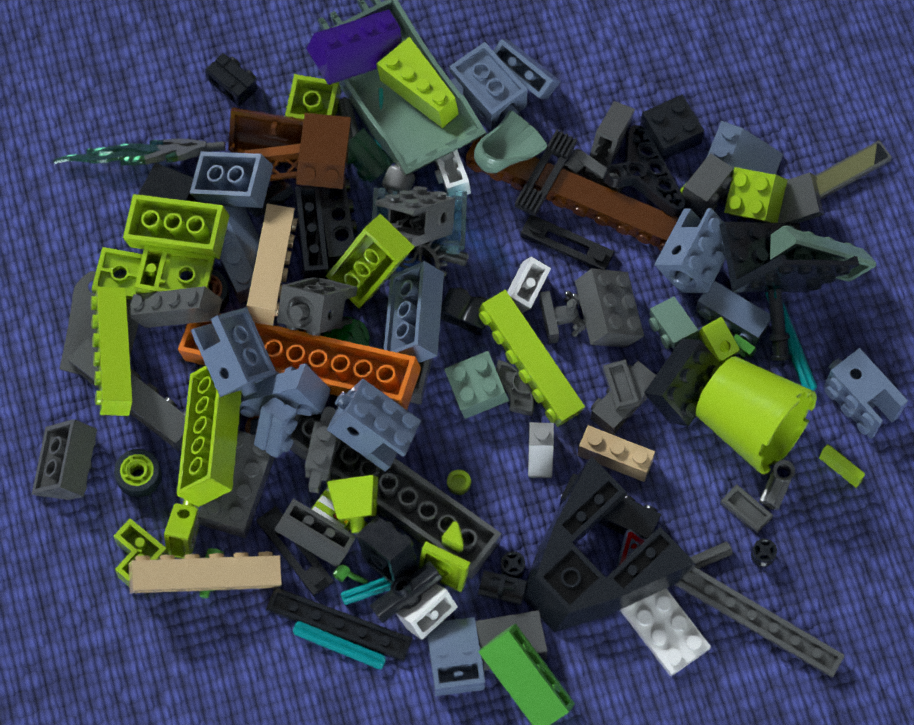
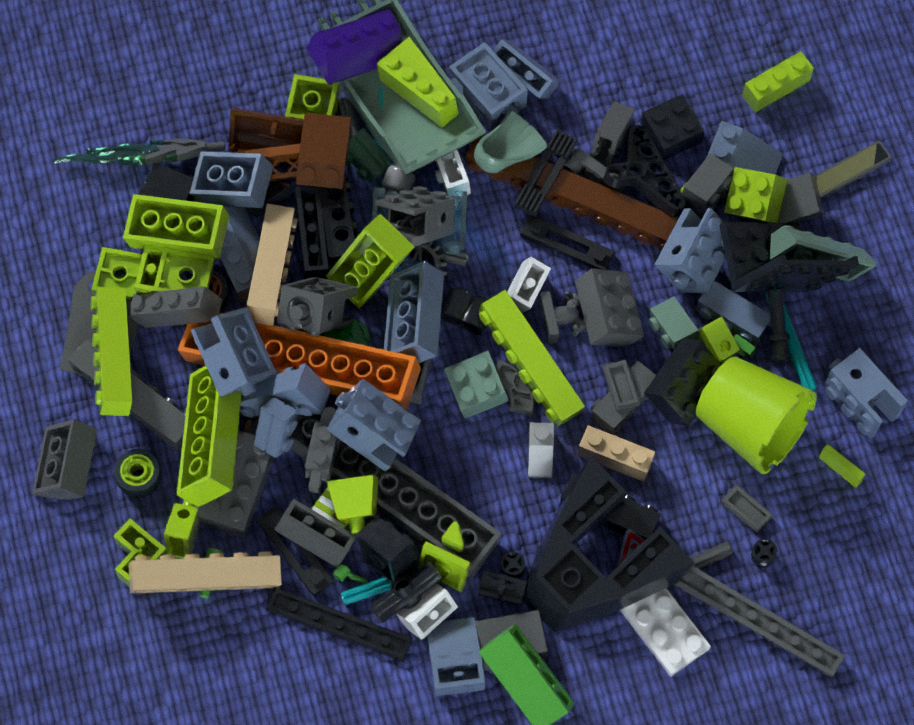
black brick [205,53,257,107] -> none
teal axle [293,621,386,670] -> none
lime tile [447,470,471,495] -> none
dark grey piece [759,460,795,511] -> none
none -> lime brick [742,51,814,113]

